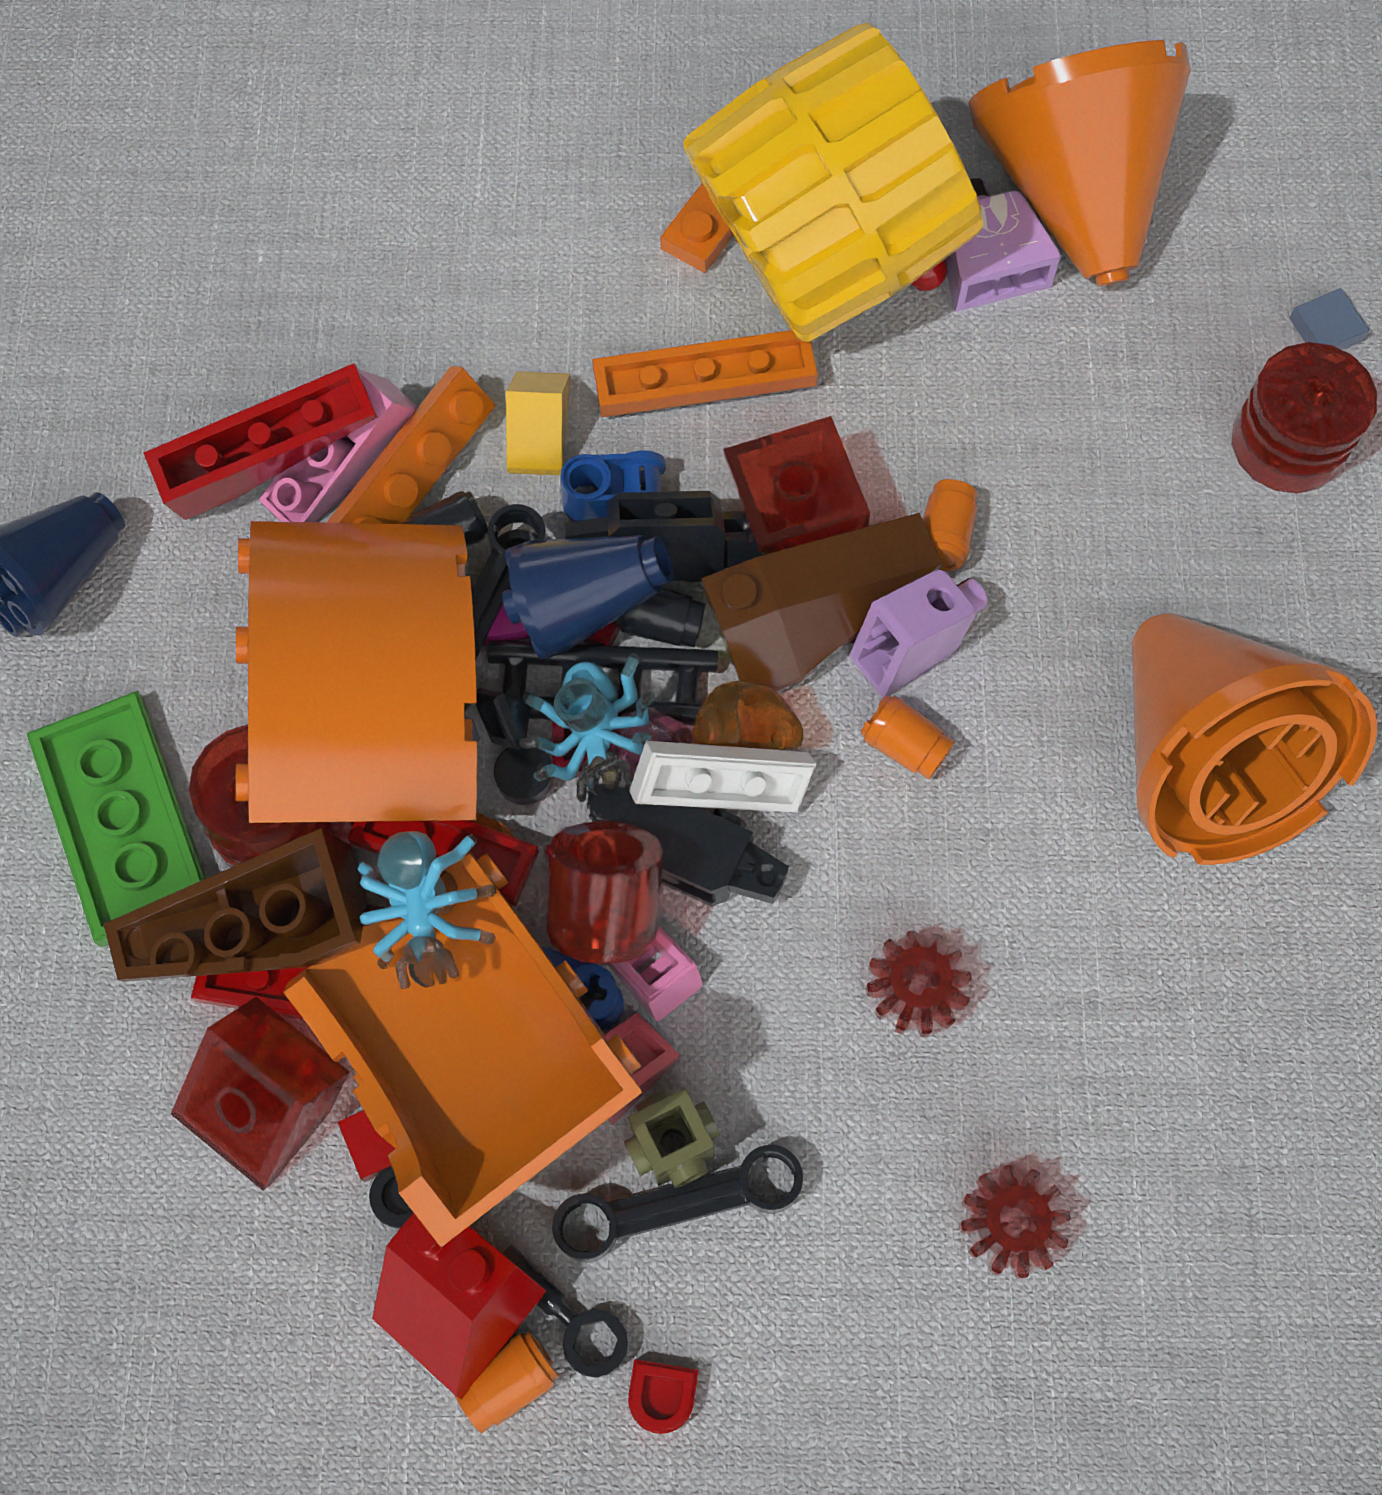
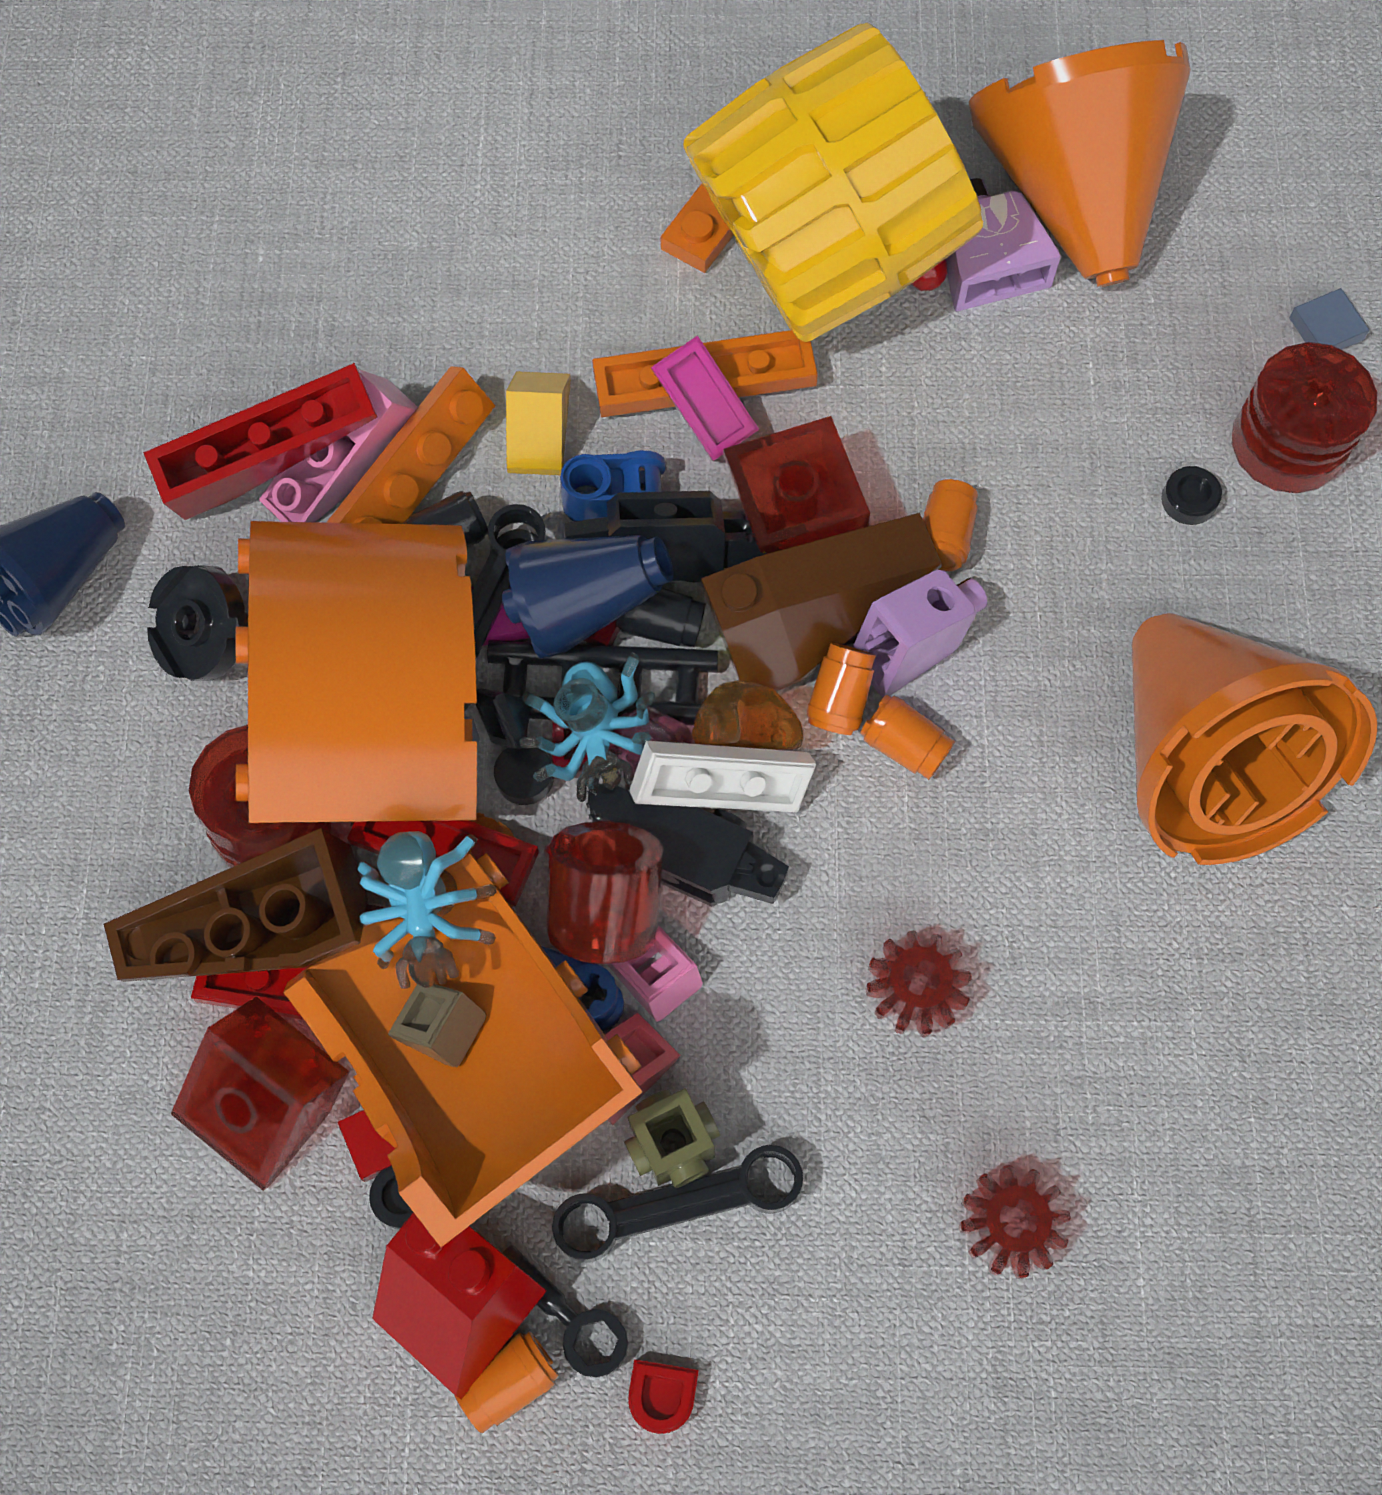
bright green tile [26,690,206,948] -> none
none -> black plate [147,565,248,681]
none -> dark tan slope [388,980,486,1068]
none -> dark pink tile [651,335,759,461]
none -> orange piece [806,642,876,735]
none -> black tile [1161,466,1222,525]

